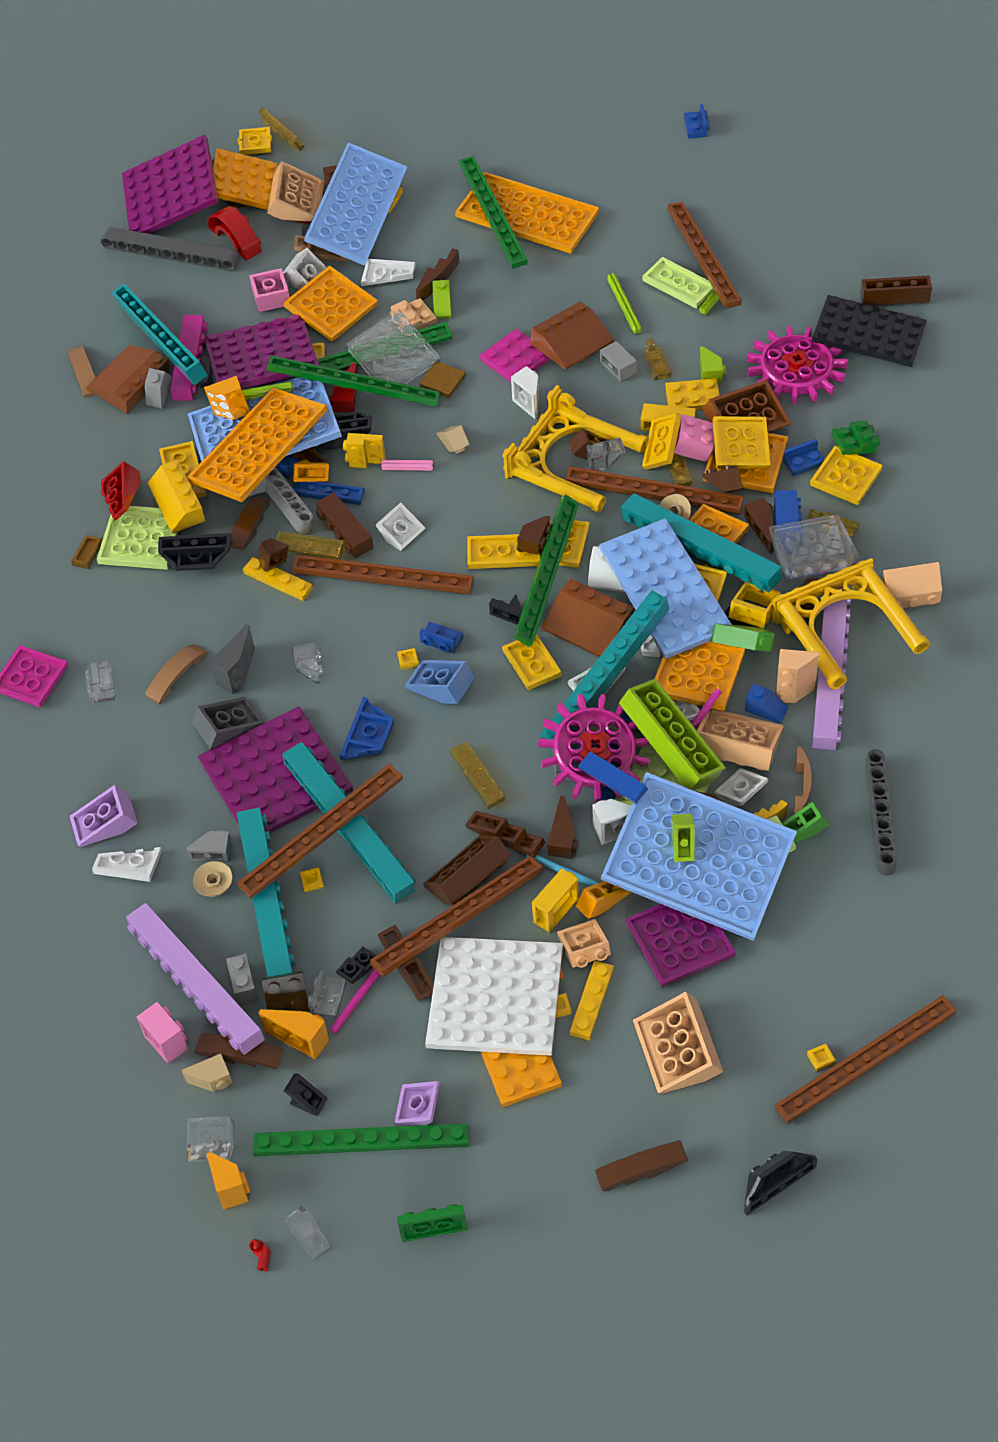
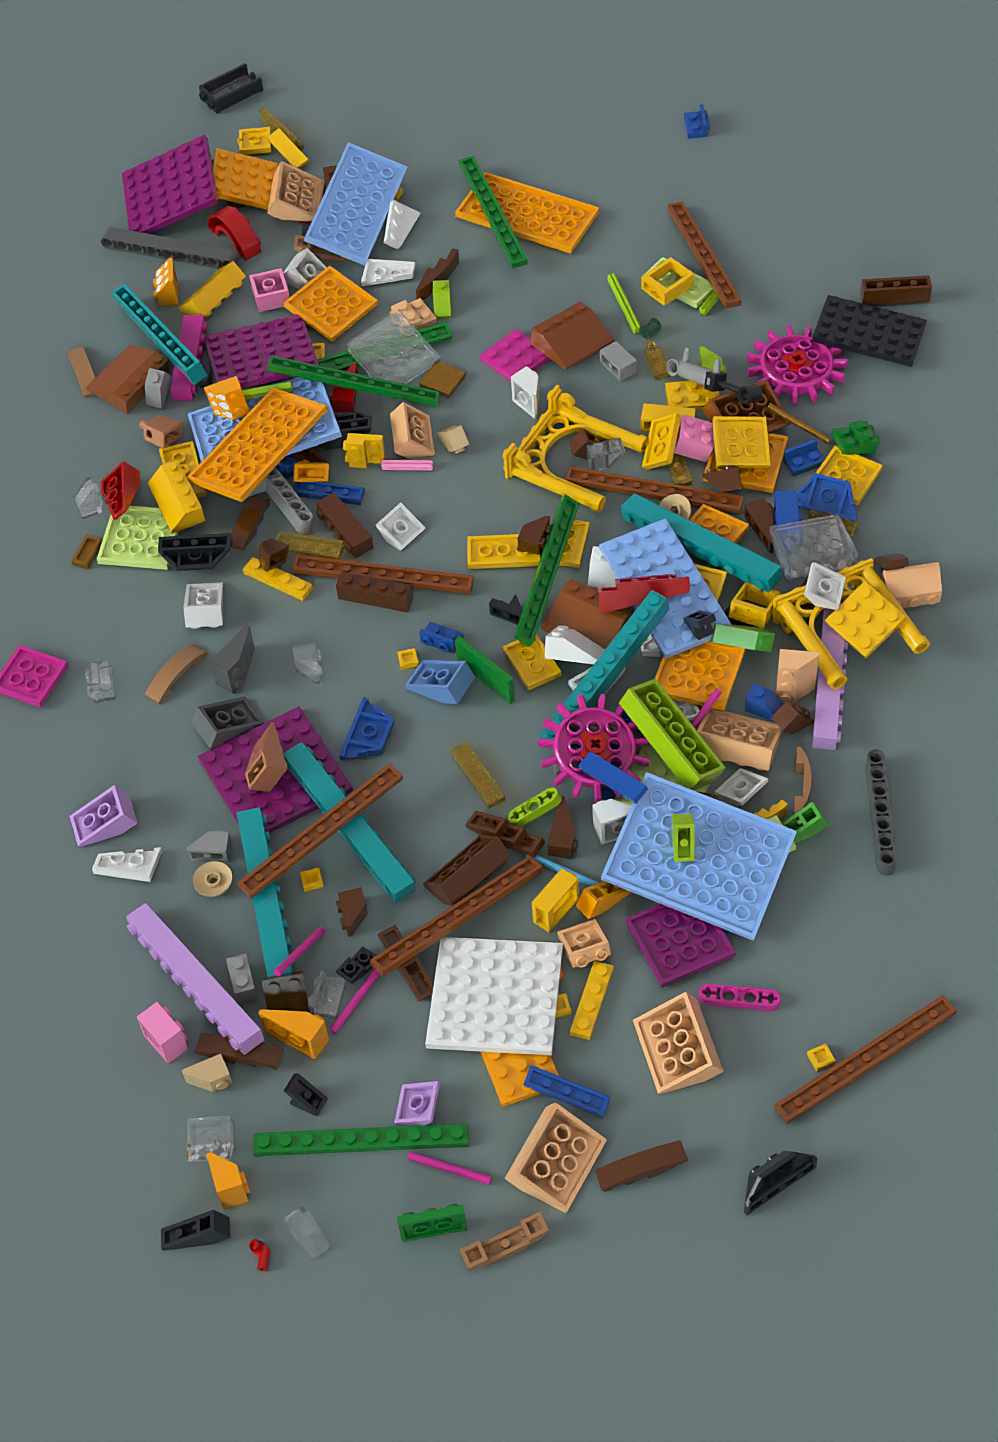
none -> clear slope [74,477,103,519]
none -> nougat torso [139,415,183,449]
none -> light orange slope [153,258,179,307]
none -> black slope [161,1210,230,1251]
none -> yellow slope [177,261,246,319]
none -> white slope [183,582,223,629]
none -> black door [199,63,263,114]
none -> nougat slope [245,722,287,792]
none -> yellow tile [267,128,309,169]
none -> dark pink bar [274,926,325,976]
none -> reddish brown brick [336,572,413,613]
none -> reddish brown slope [336,887,368,937]
none -> white wing [384,200,420,249]
none -> light nougat slope [390,402,435,459]
none -> dark pink bar [408,1151,492,1185]
none -> green tile [455,636,515,704]
none -> medium nougat slope [459,1212,549,1270]
none -> light nougat slope [504,1102,607,1213]
none -> lime beam [508,787,562,827]
none -> blue tile [523,1065,611,1118]
none -> white slope [545,626,605,664]
none -> red wedge [597,574,690,613]
none -> clear green bush [639,317,662,339]
none -> yellow window [641,257,694,306]
none -> piece [666,347,762,404]
none -> black slope [683,610,716,640]
none -> dark pink beam [698,984,780,1011]
none -> pearl gold bar [767,403,831,444]
none -> reddish brown slope [771,701,814,734]
none -> blue wing [797,473,857,522]
none -> white slope [804,562,846,610]
none -> yellow plate [824,581,906,658]
none -> reddish brown slope [873,553,909,573]

